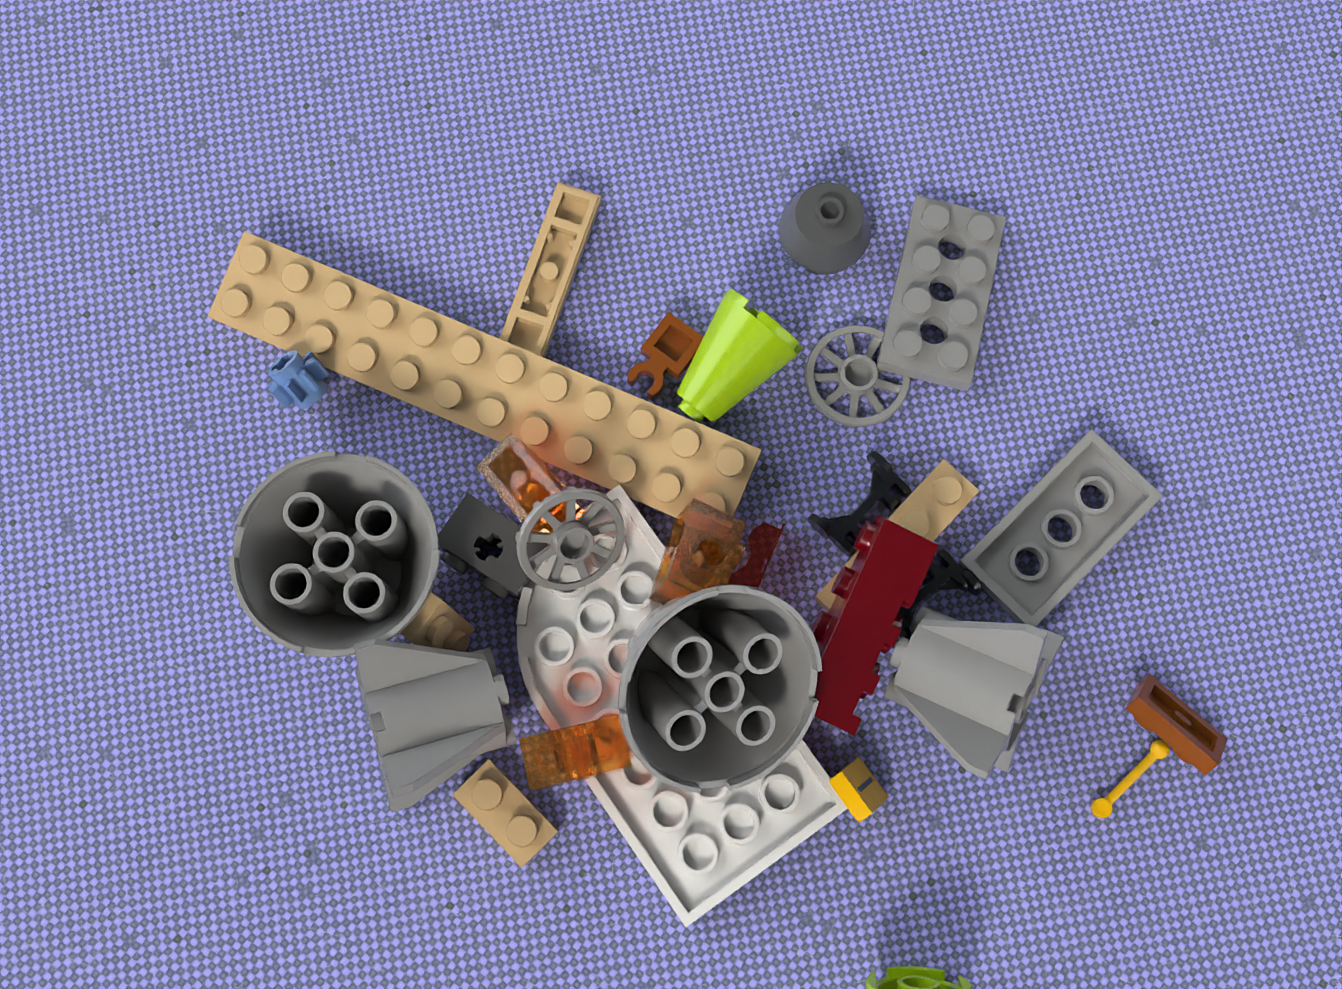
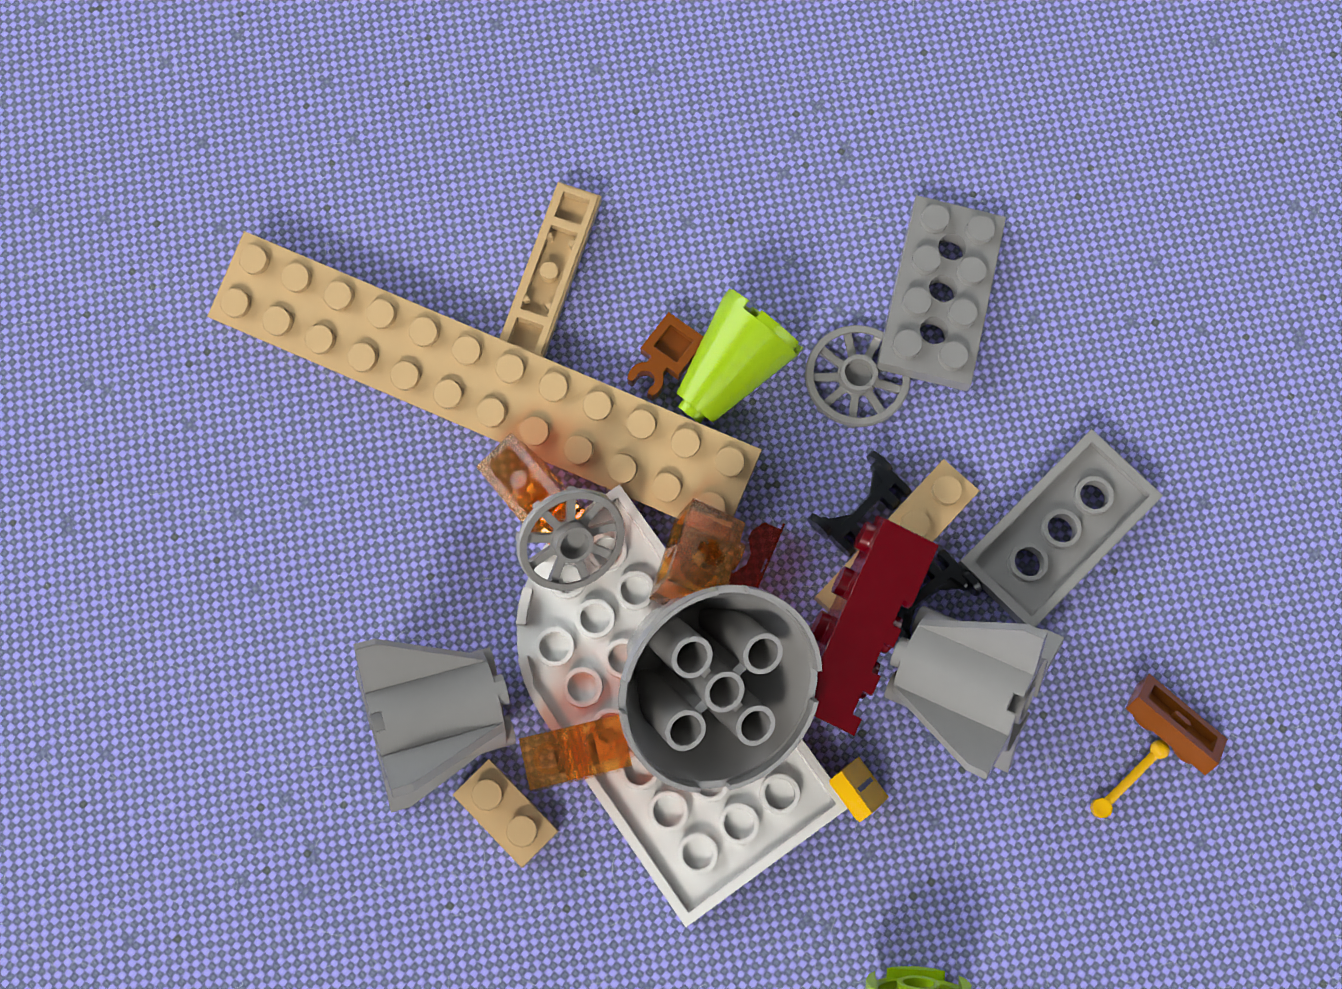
light grey cone [229,451,440,658] -> none
medium blue gear [267,350,329,409] -> none
tan plate [400,592,475,652] -> none
dark grey brick [438,493,549,601] -> none
dark grey cone [779,182,871,275] -> none

